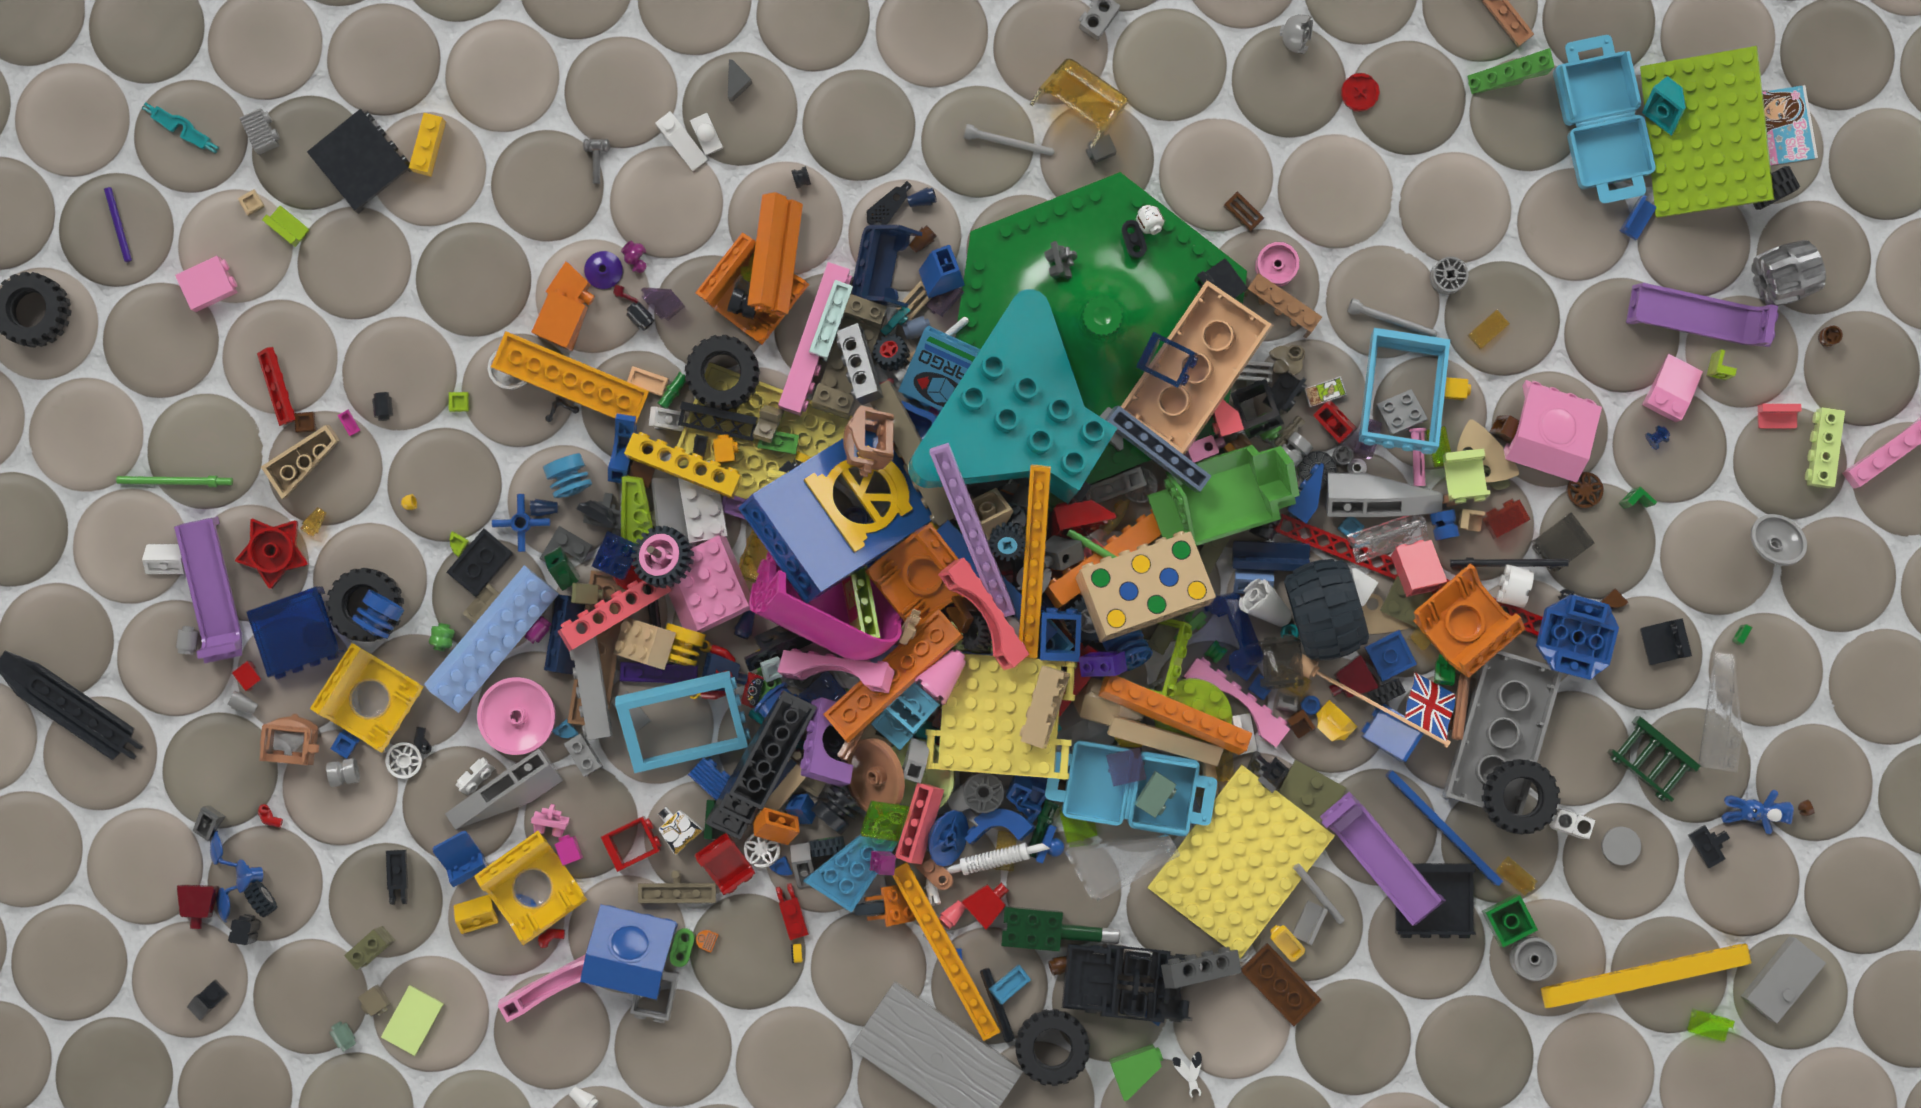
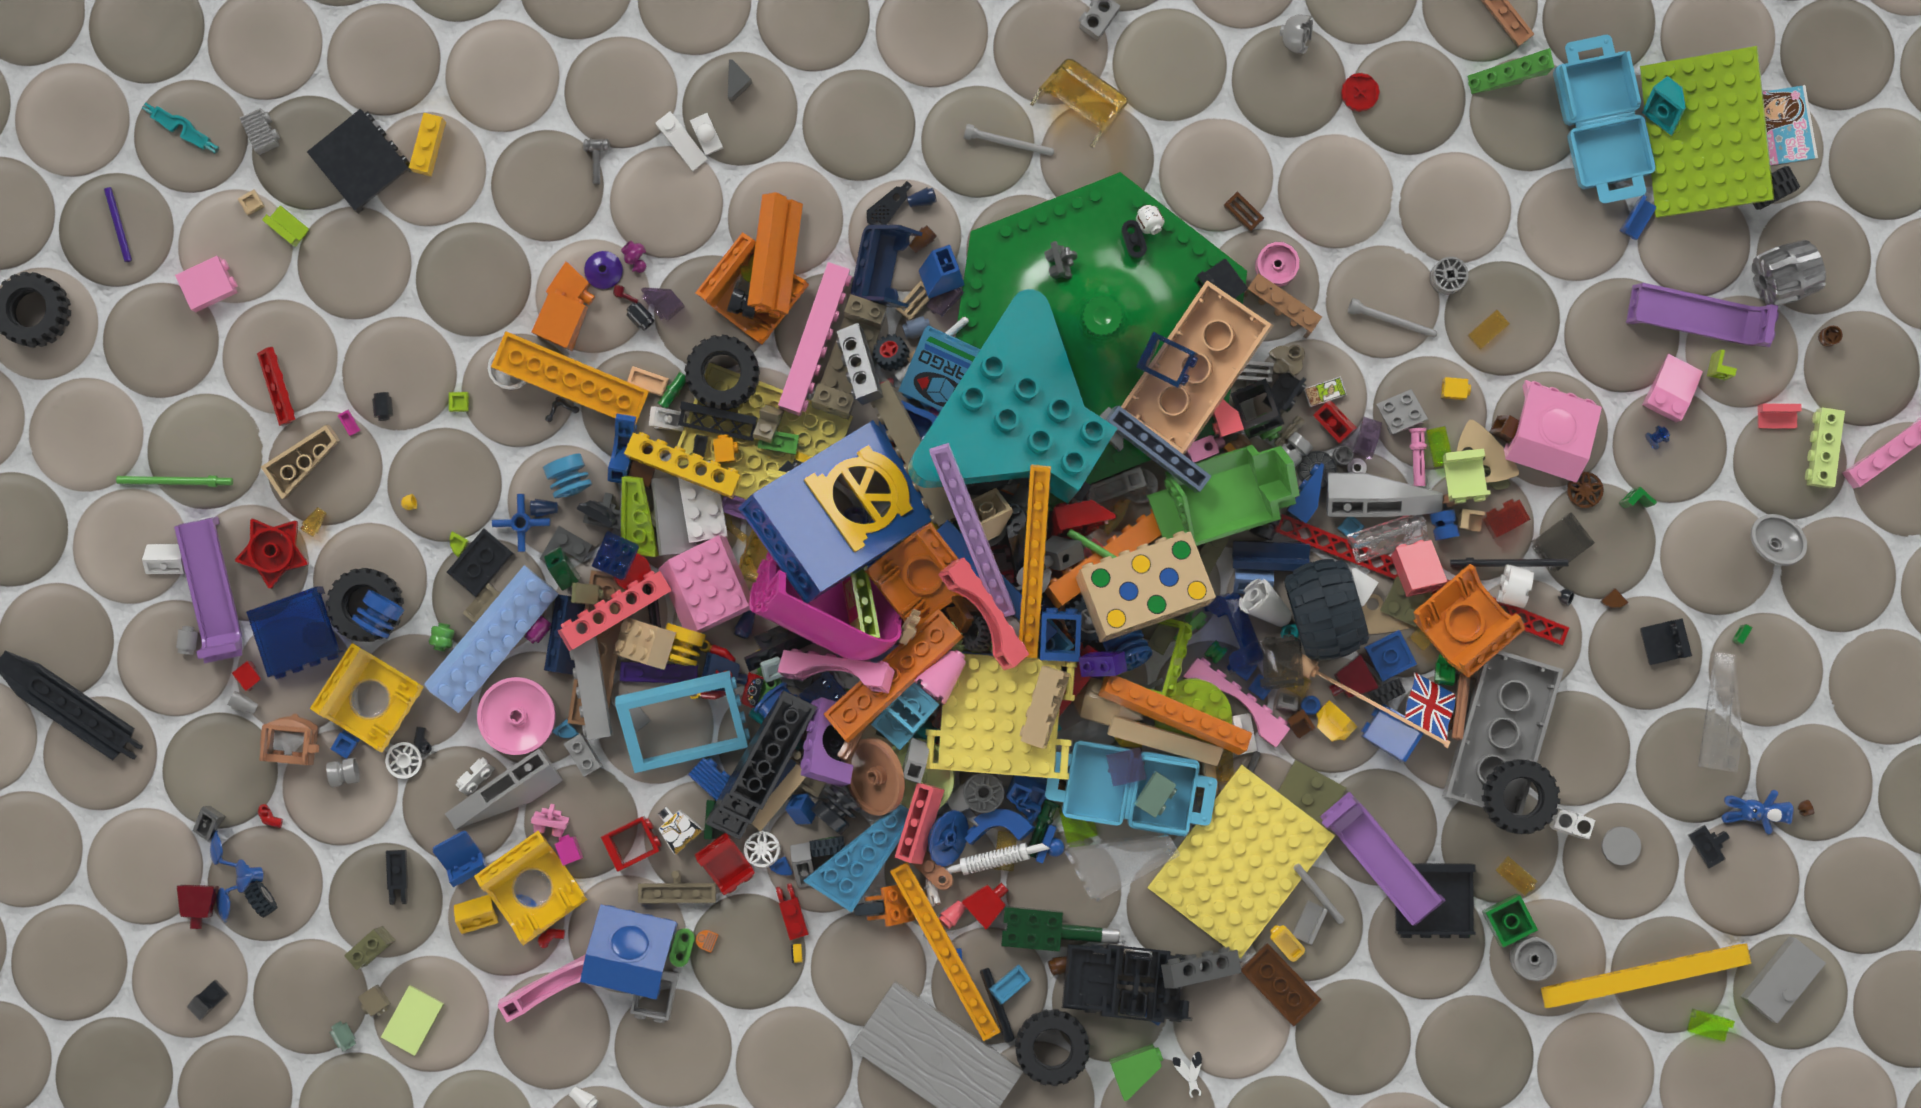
black brick [228,914,261,945] -> none
reddish brown tile [294,412,316,433] -> none
wheel [631,526,694,588] -> none
orange brick [753,807,800,845] -> none
black wheel [791,166,811,189] -> none
light aqua panel [809,280,853,362] -> none
nougat animal [843,405,894,477] -> none
clear neon green tile [860,801,909,842] -> none
magenta brick [869,851,896,875] -> none
teal plate [880,308,911,336] -> none
black wheel [990,522,1026,561] -> none
dark grey brick [1086,134,1117,163] -> none
black hinge [1250,755,1289,793] -> none
medium azure window [1359,328,1450,454] -> none
blue tile [1386,770,1503,886] -> none
blue piece [1536,595,1619,680] -> none
dark green fence [1608,716,1701,802] -> none
none -> clear yellow bar [724,513,748,542]

